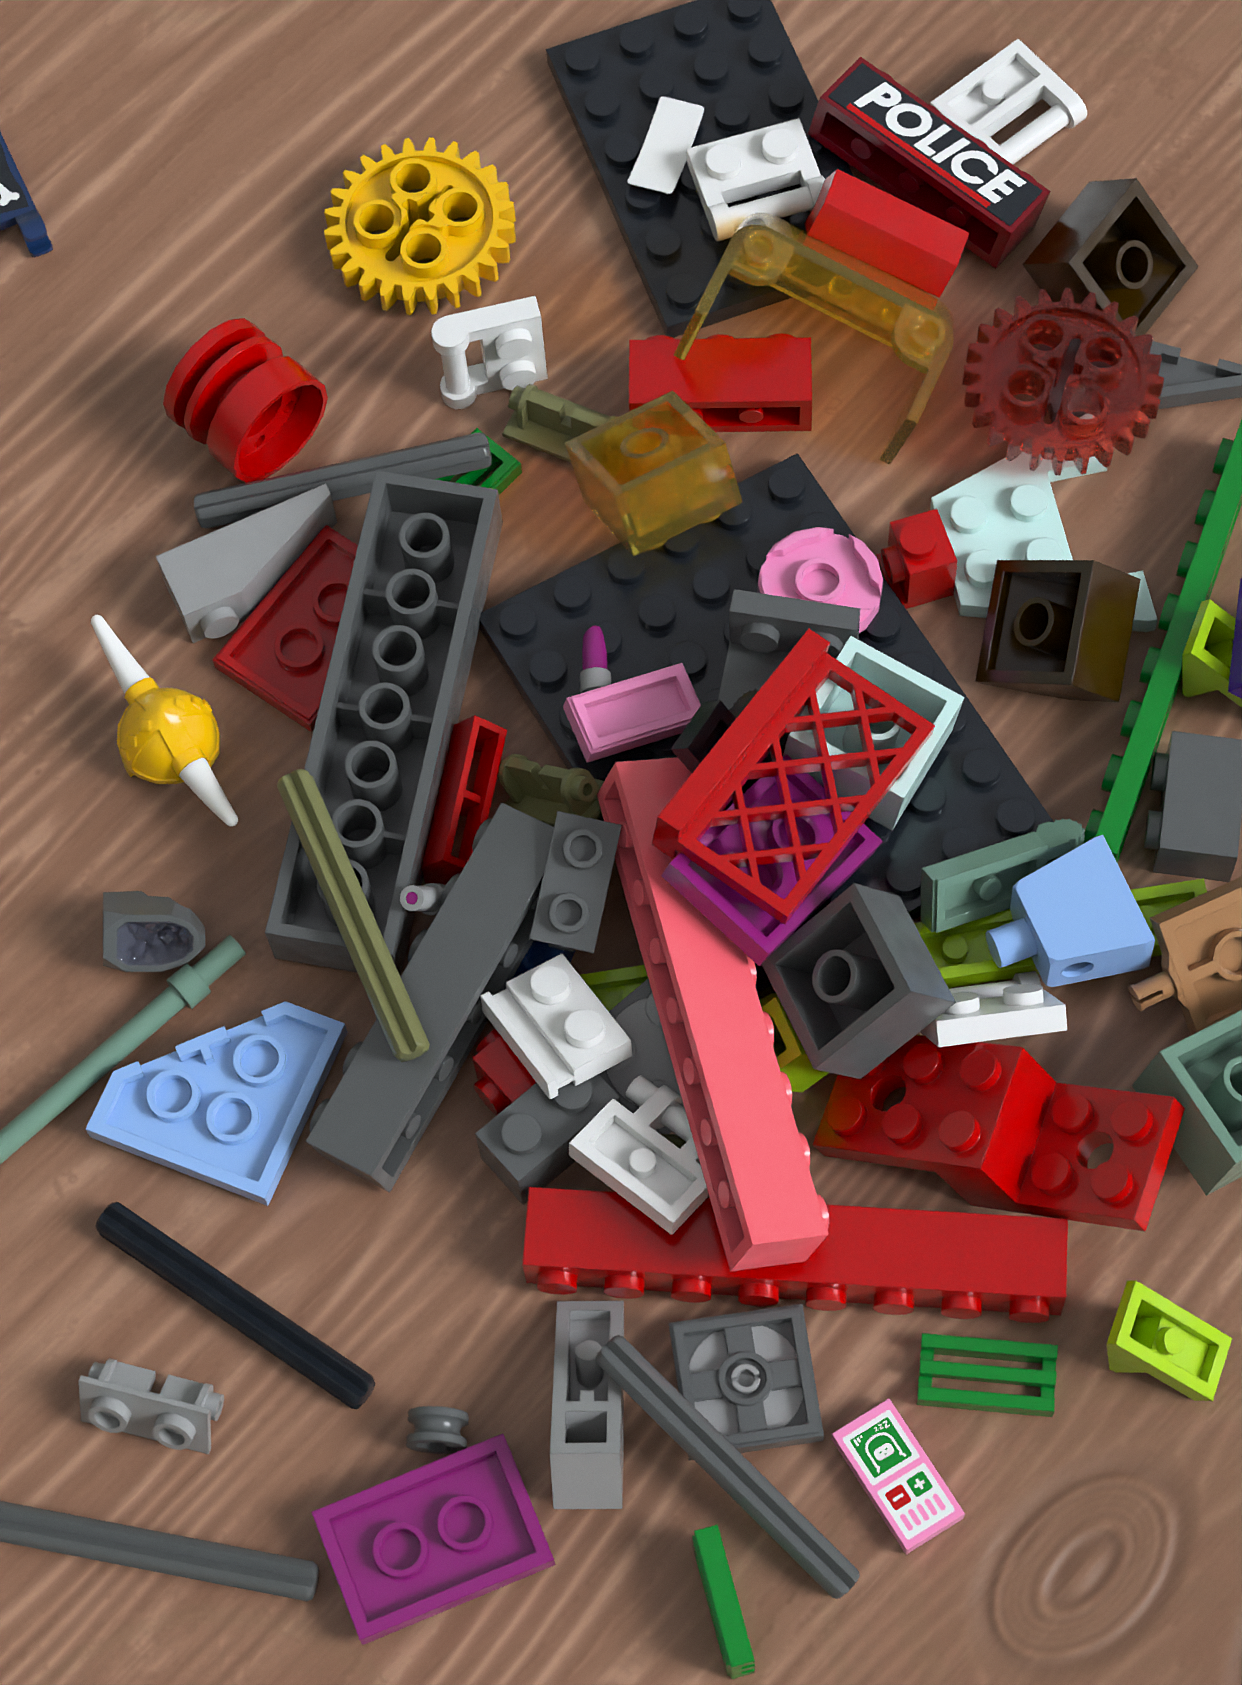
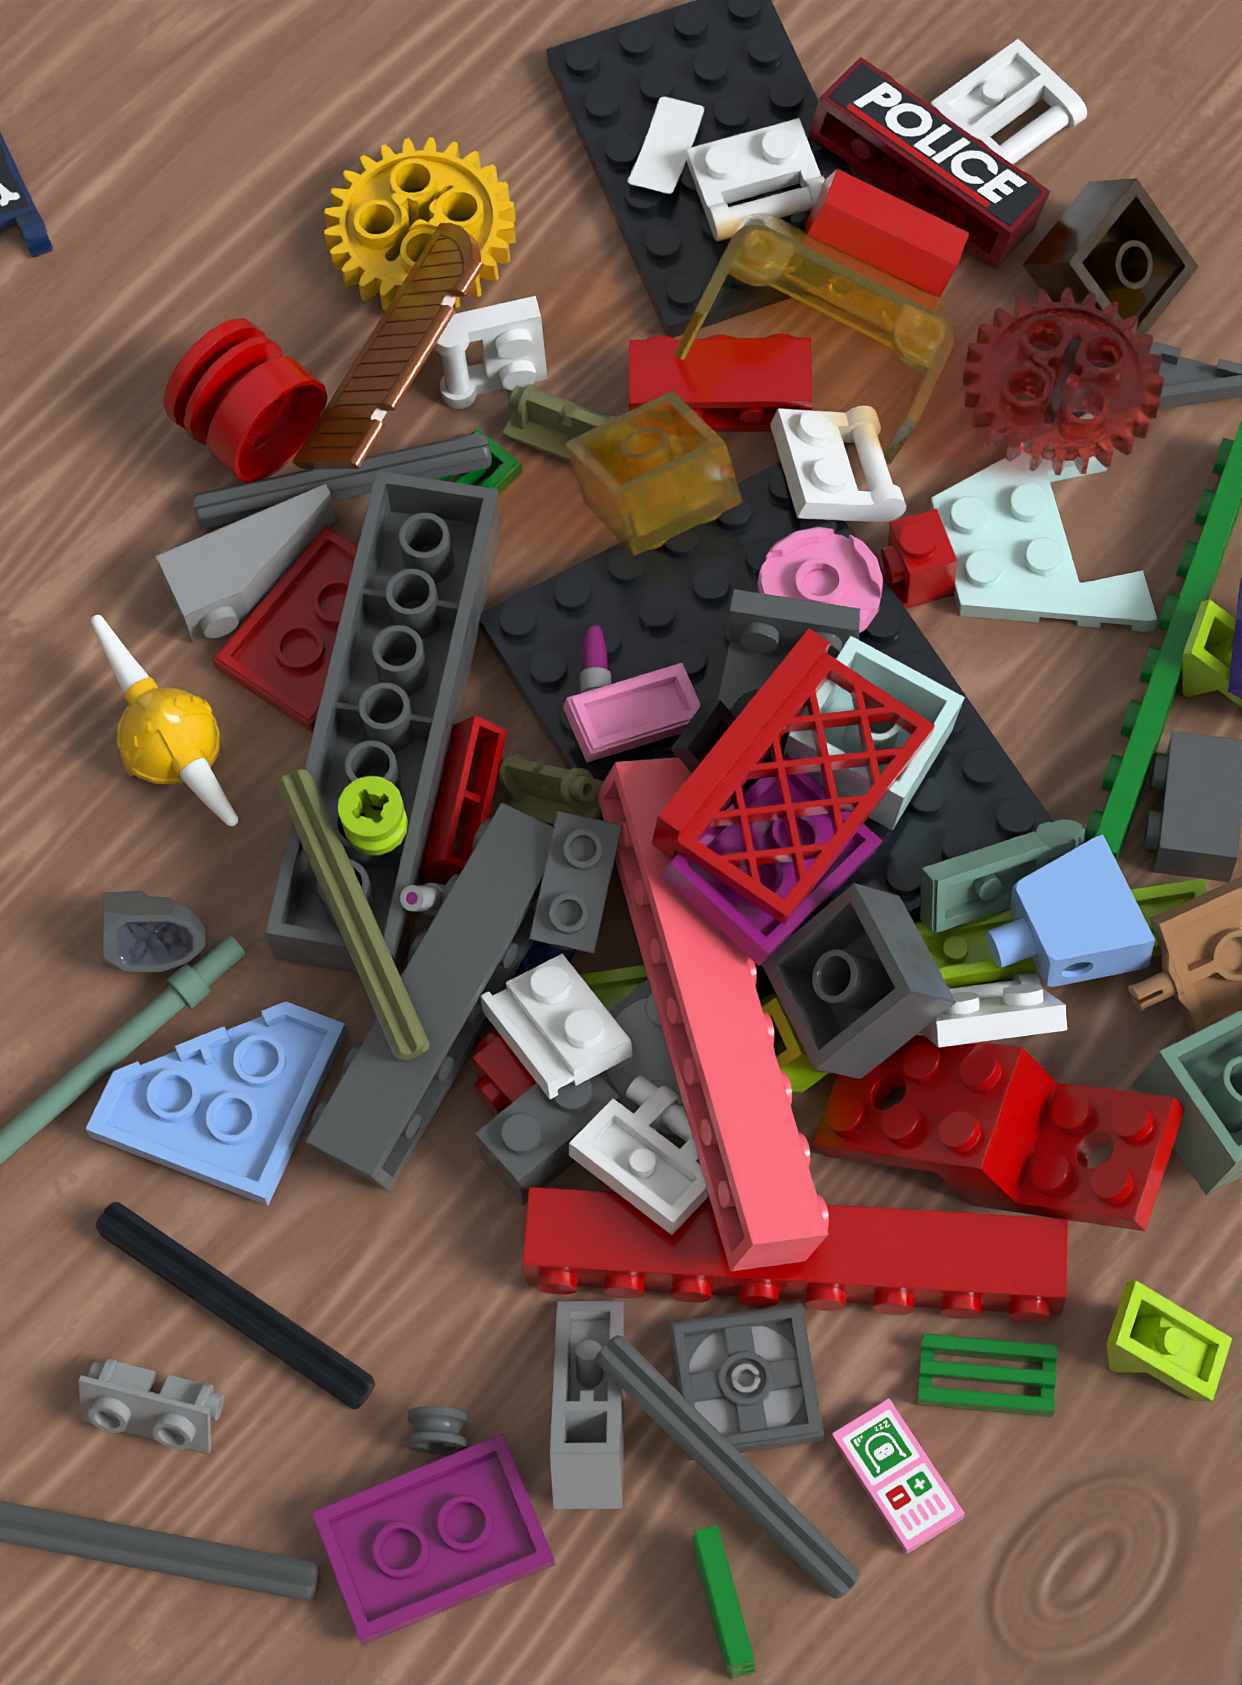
dark brown slope [975,560,1141,702] -> none
none -> dark orange piece [292,223,484,469]
none -> lime wheel [338,776,408,855]
none -> white plate [770,405,906,522]

